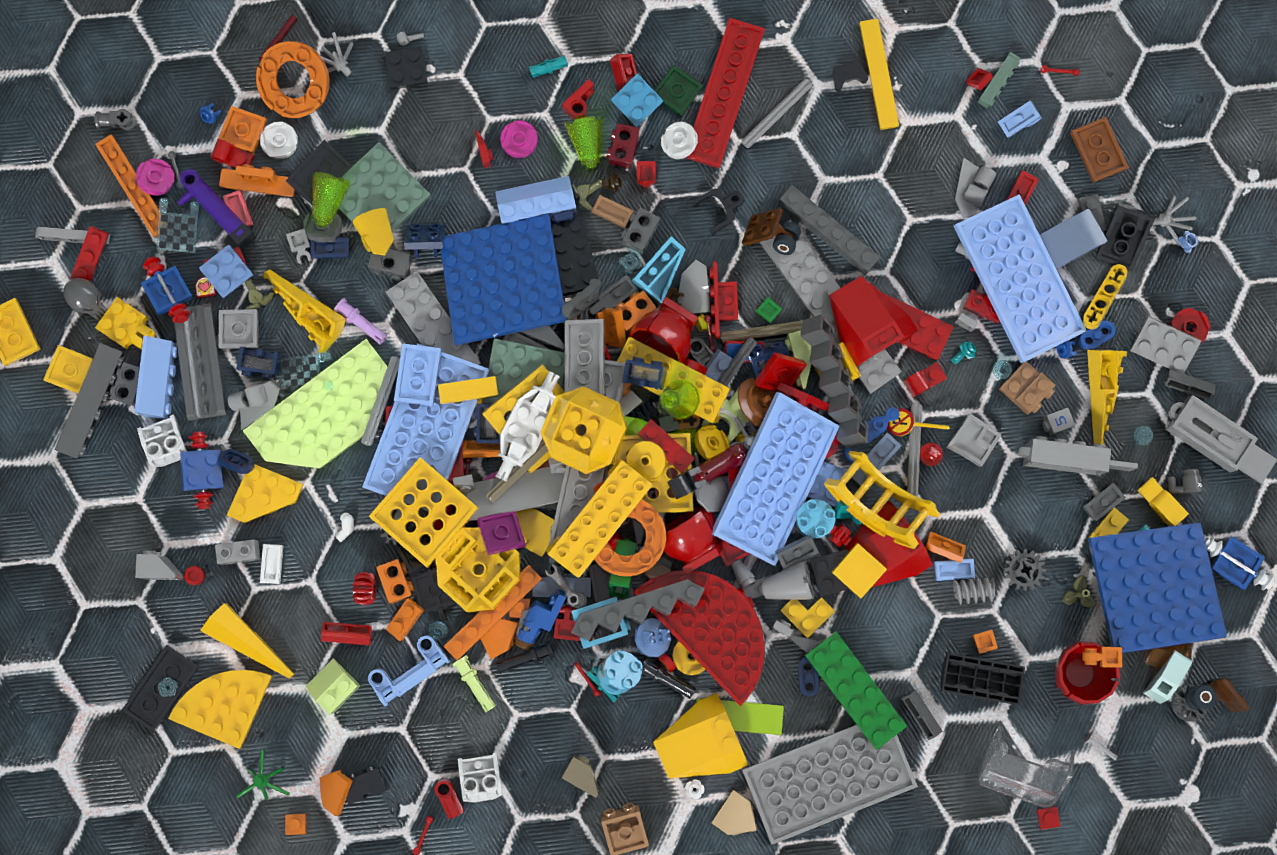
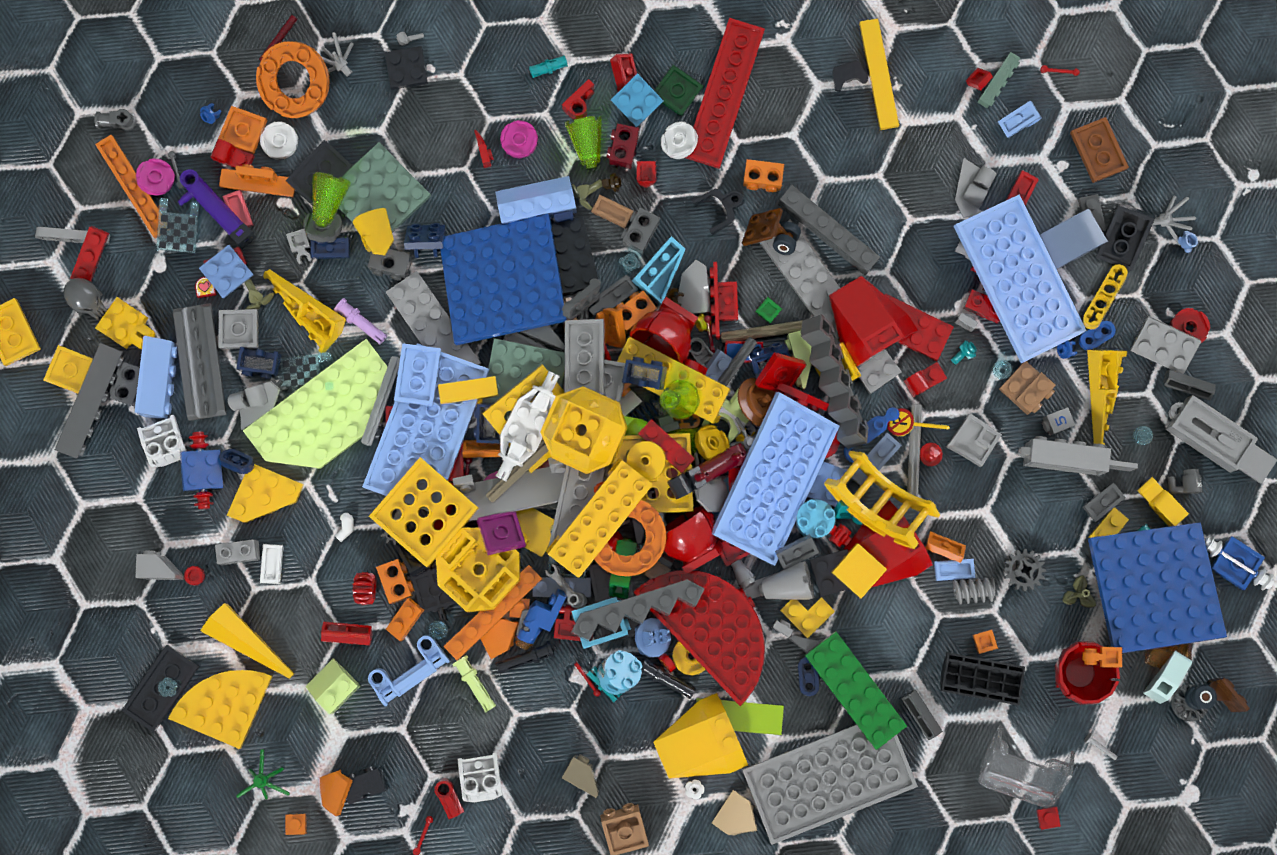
blue plate [141,257,193,323] -> none
light grey axle [742,78,812,148] -> none
none -> orange brick [743,159,784,192]

